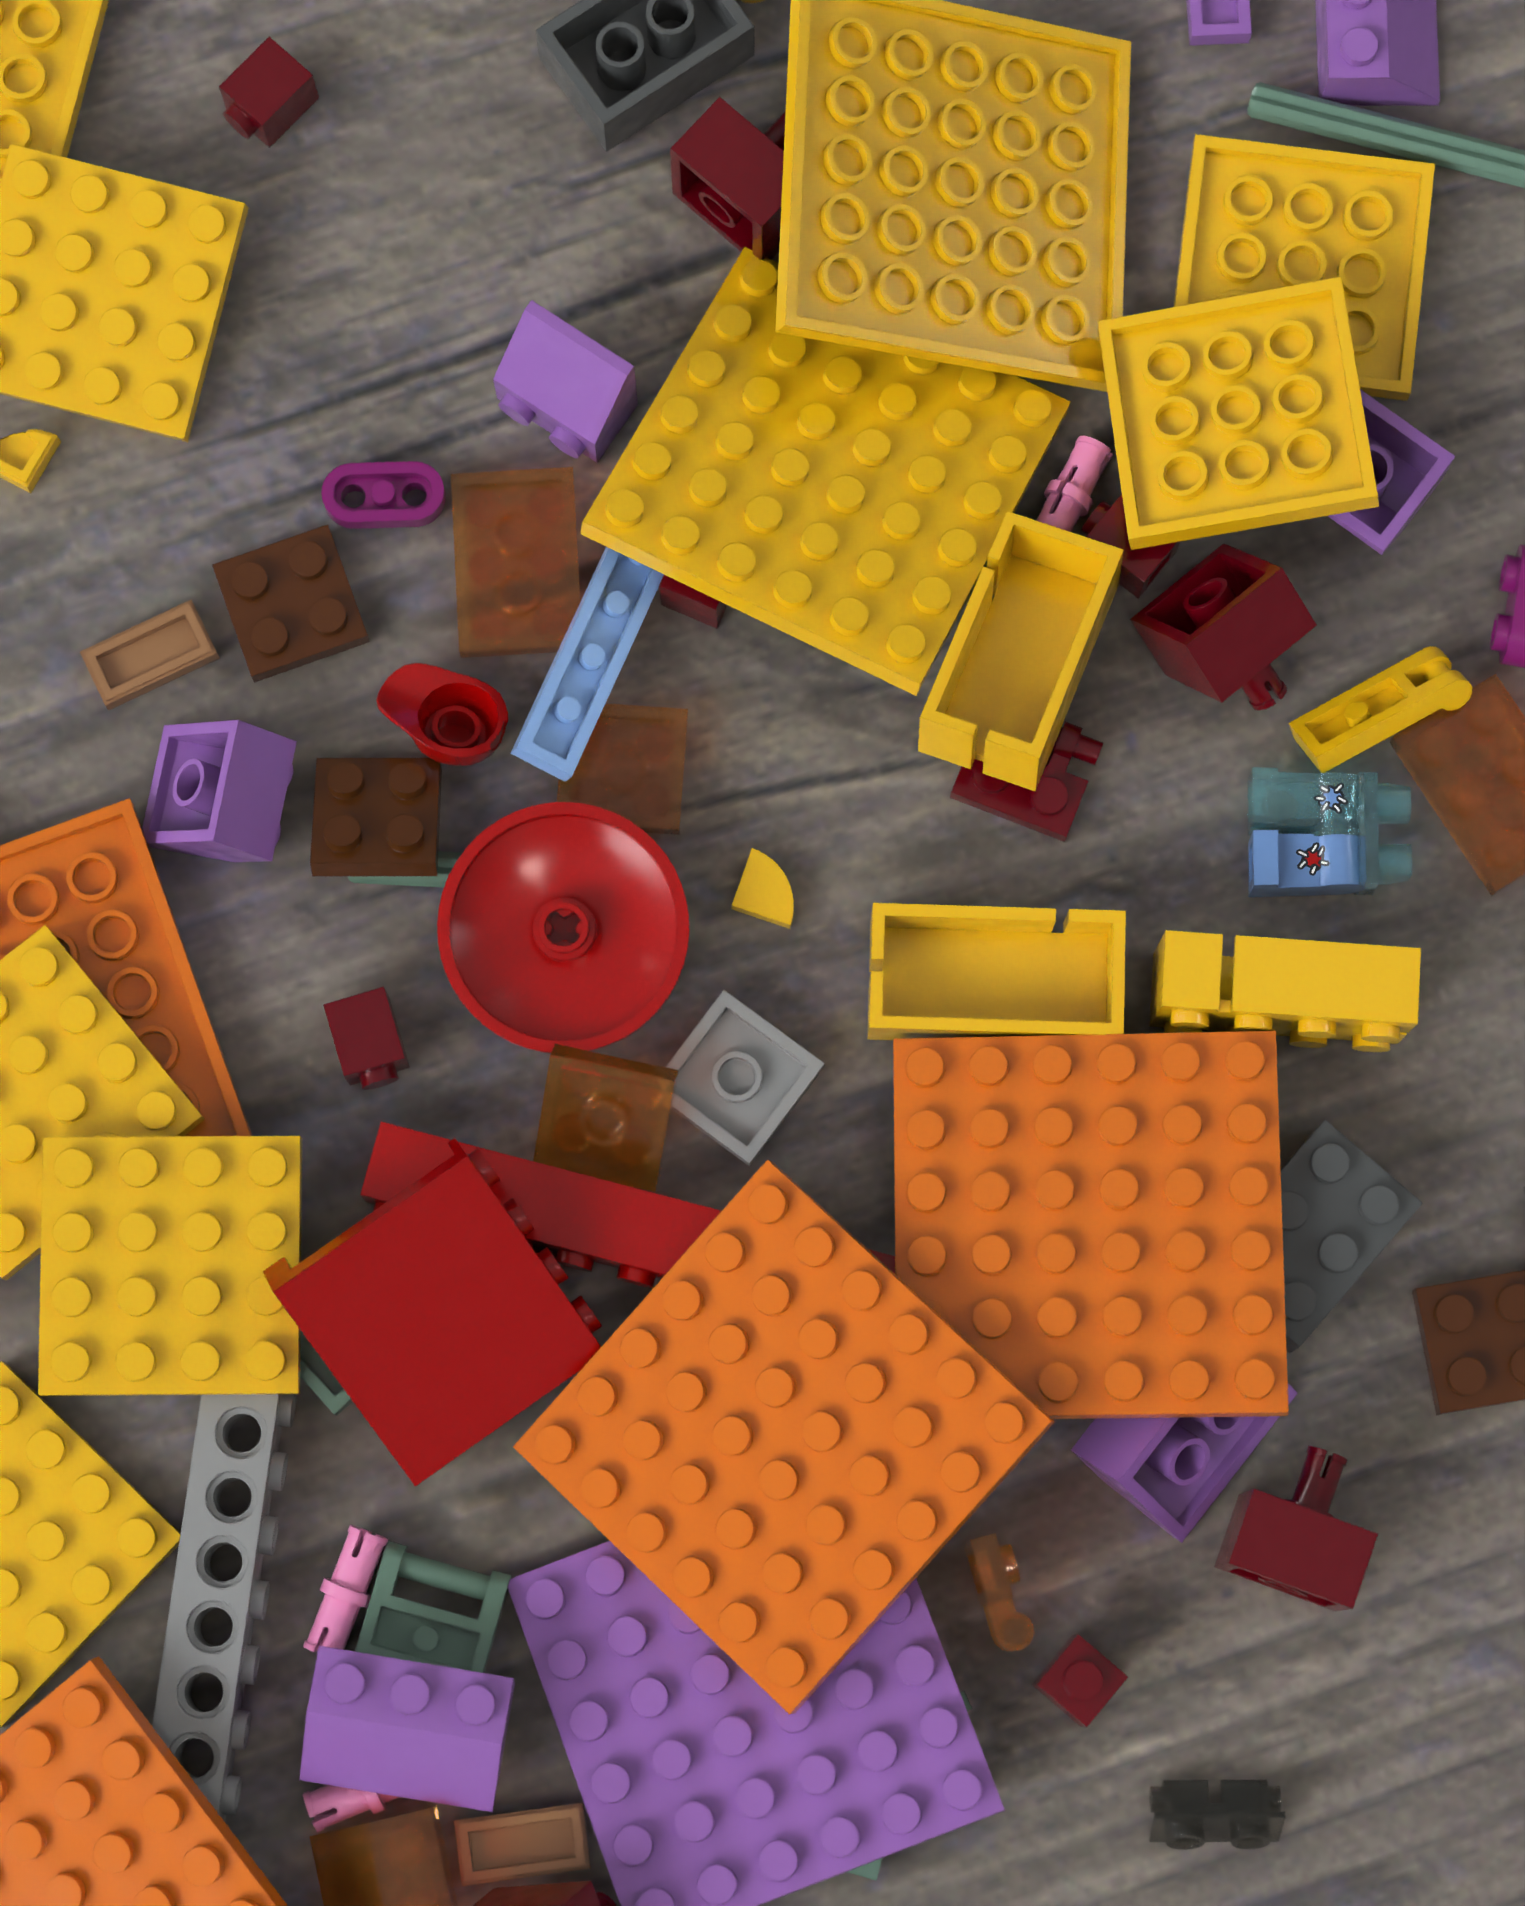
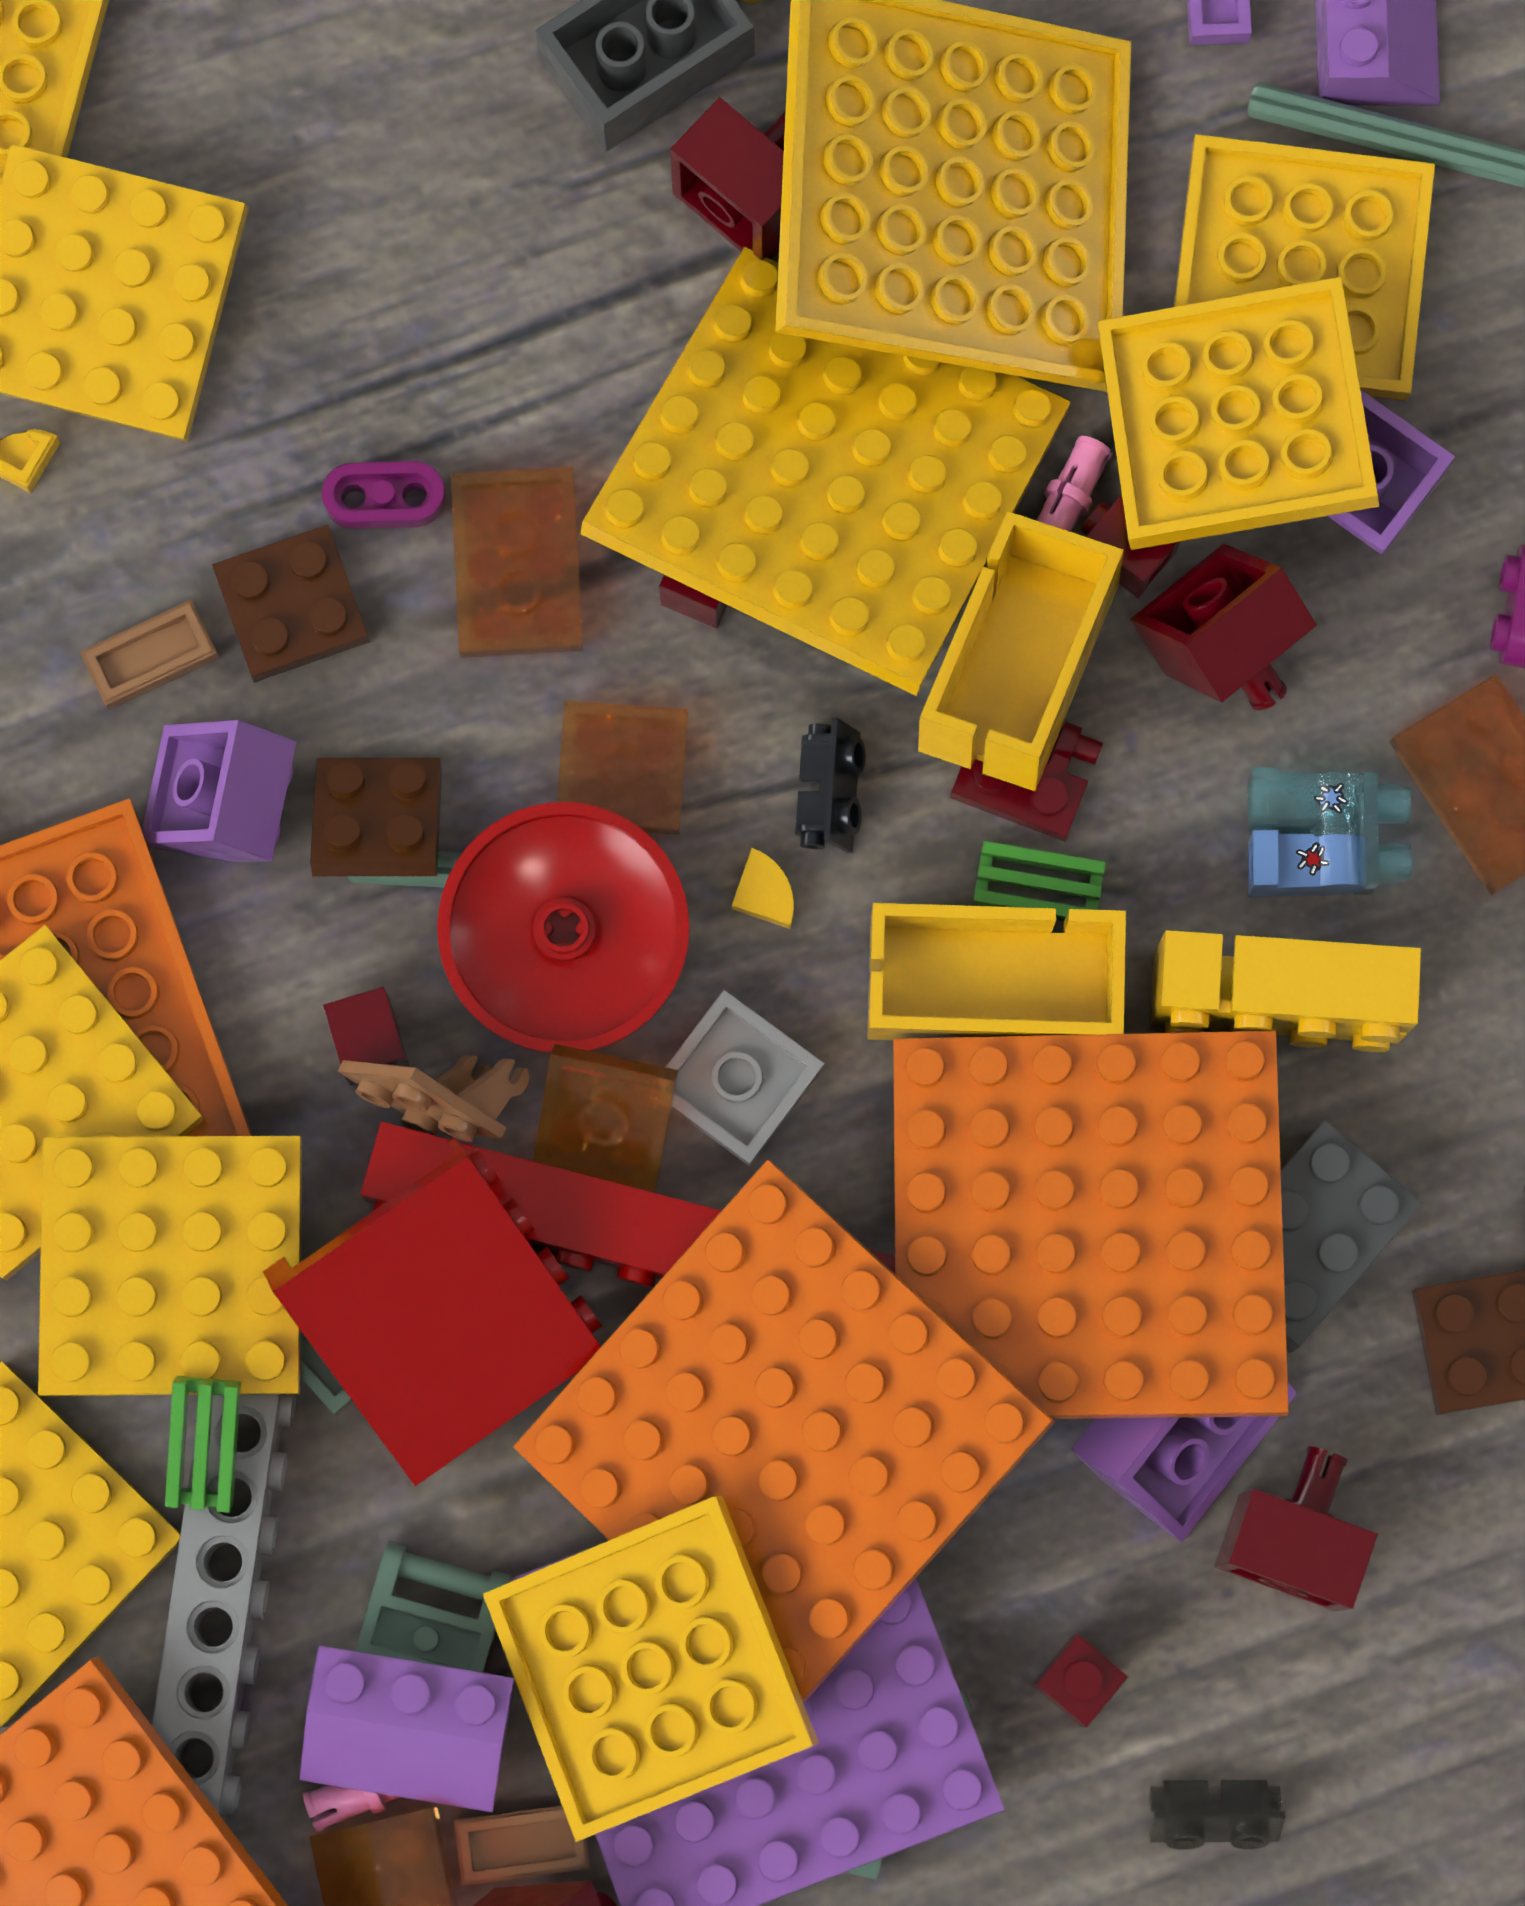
dark red brick [219,36,319,148] -> none
bright pink pin [303,1525,389,1652] -> none
red piece [376,663,508,766] -> none
medium lavender slope [493,300,638,463] -> none
light blue plate [510,547,664,782] -> none
clear orange plate [964,1533,1034,1652] -> none
yellow plate [1289,646,1472,774] -> none
none -> bright green tile [165,1376,241,1513]
none -> medium nougat plate [338,1055,529,1142]
none -> yellow plate [483,1495,819,1842]
none -> black hinge [795,718,866,853]
none -> bright green tile [972,841,1106,921]

